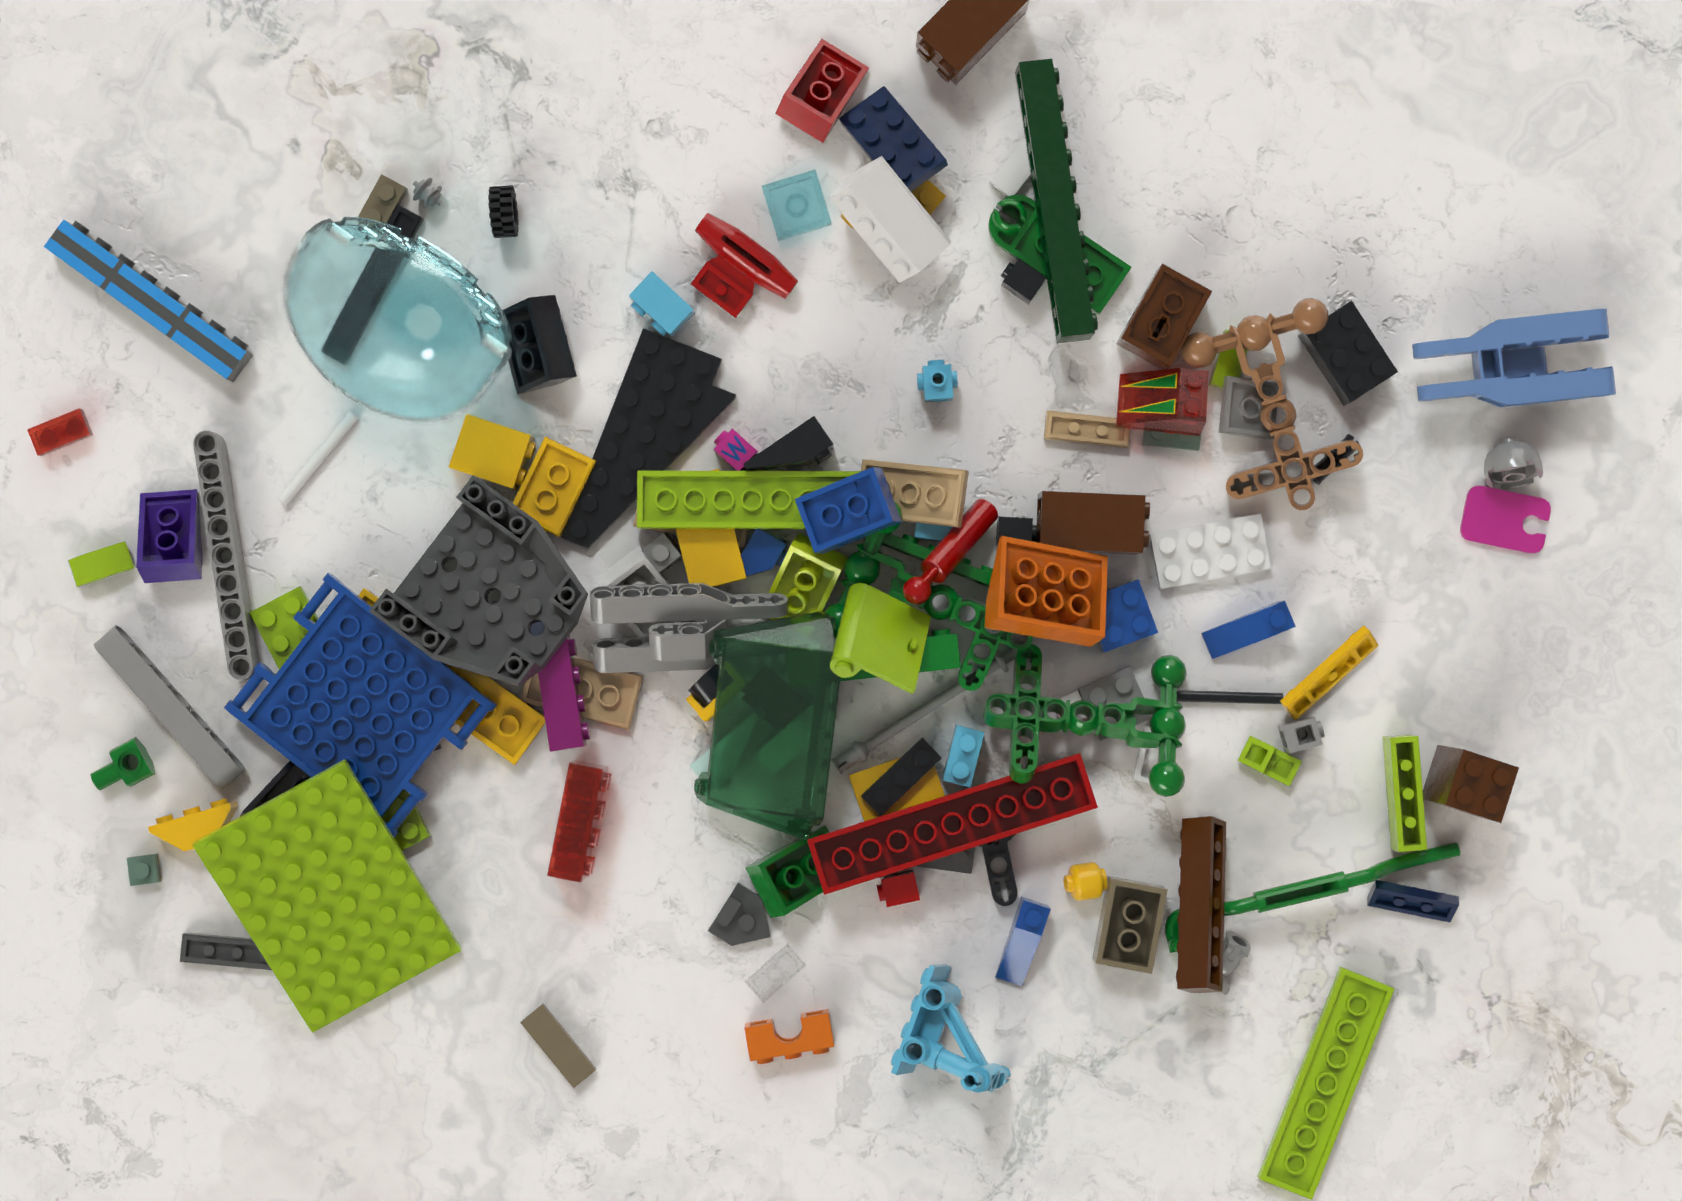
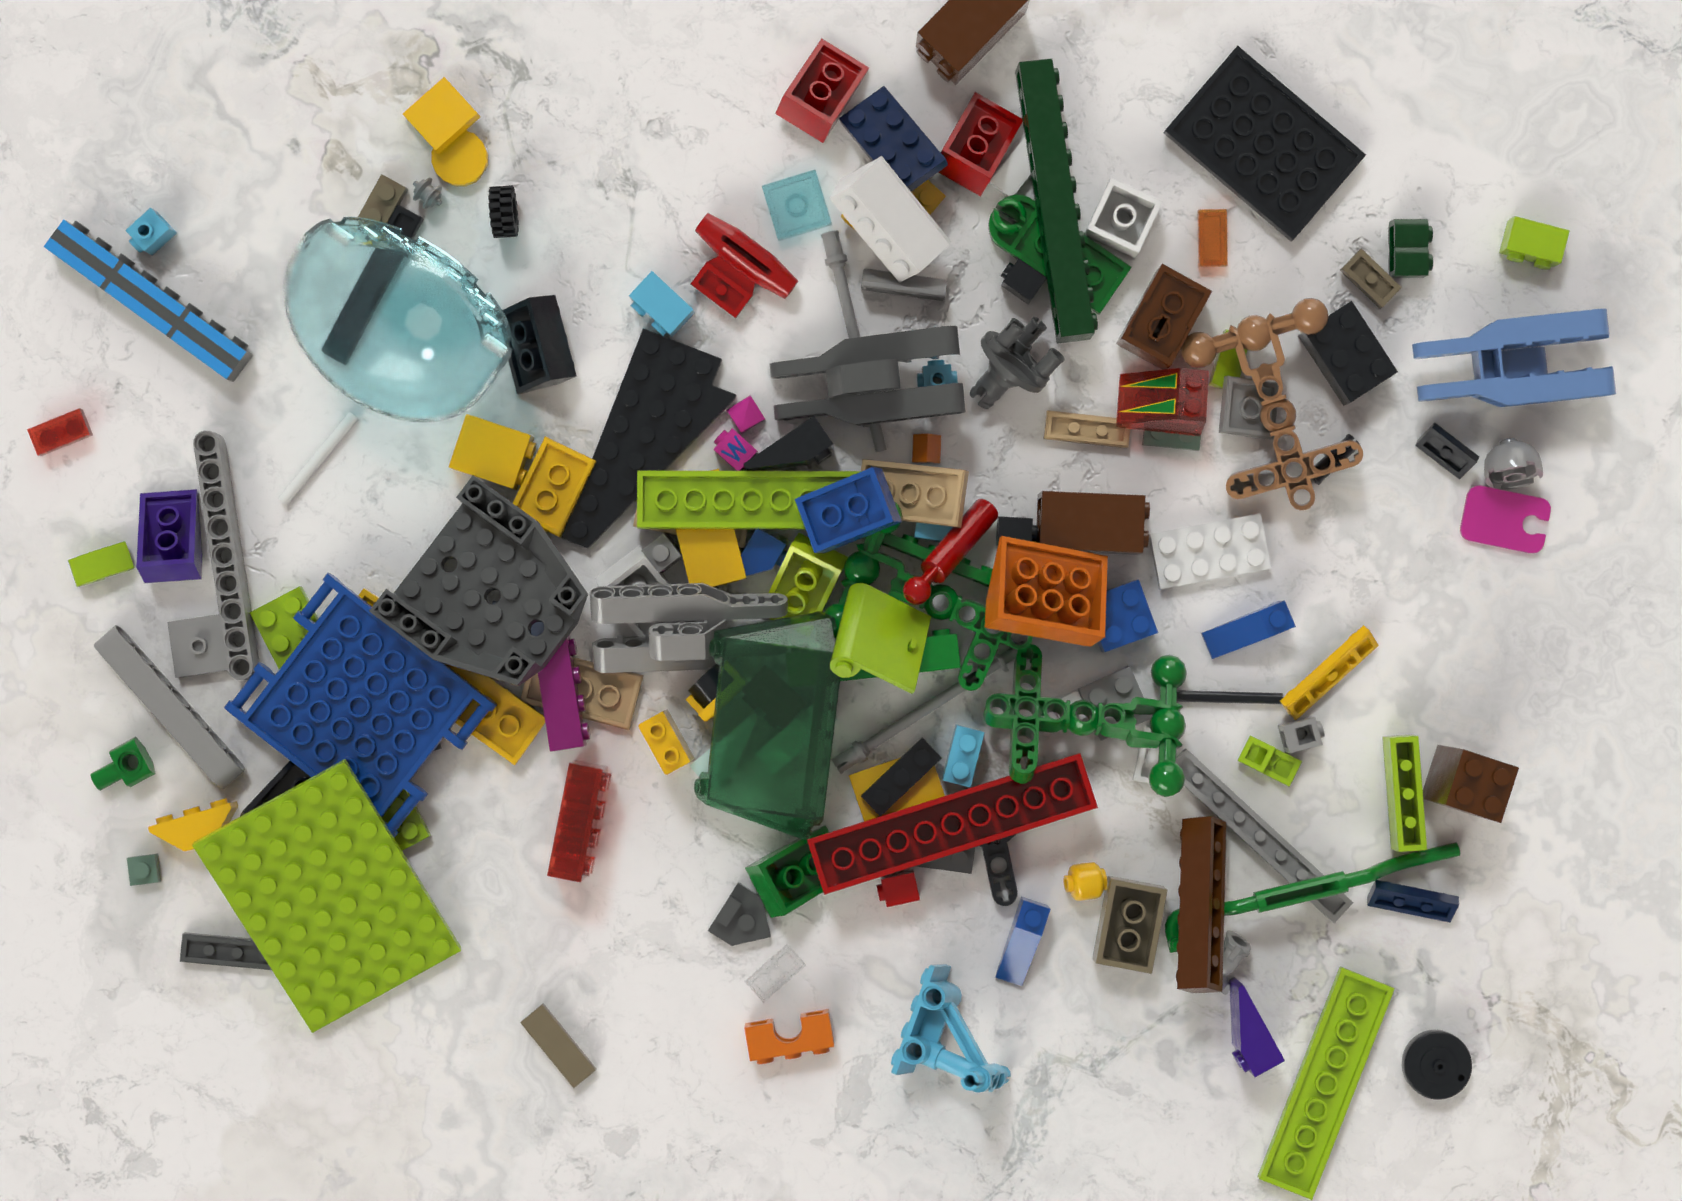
none -> medium azure brick [125,208,177,256]
none -> light grey plate [167,614,228,678]
none -> yellow tile [403,77,480,154]
none -> yellow tile [431,130,488,187]
none -> yellow panel [638,709,695,775]
none -> dark pink slope [727,395,765,434]
none -> dark grey beam [769,326,966,426]
none -> light grey bar [821,230,887,452]
none -> light grey slope [861,269,947,301]
none -> orange slope [912,433,941,464]
none -> red slope [938,92,1023,197]
none -> dark grey piece [970,317,1065,409]
none -> white brick [1084,178,1163,258]
none -> black plate [1163,45,1366,242]
none -> light grey plate [1176,749,1354,923]
none -> clear orange tile [1197,209,1228,267]
none -> dark purple slope [1229,977,1285,1077]
none -> dark tan plate [1340,248,1402,309]
none -> dark green brick [1388,219,1433,278]
none -> black wheel [1402,1030,1472,1100]
none -> black plate [1415,423,1479,480]
none -> lime brick [1499,216,1570,270]

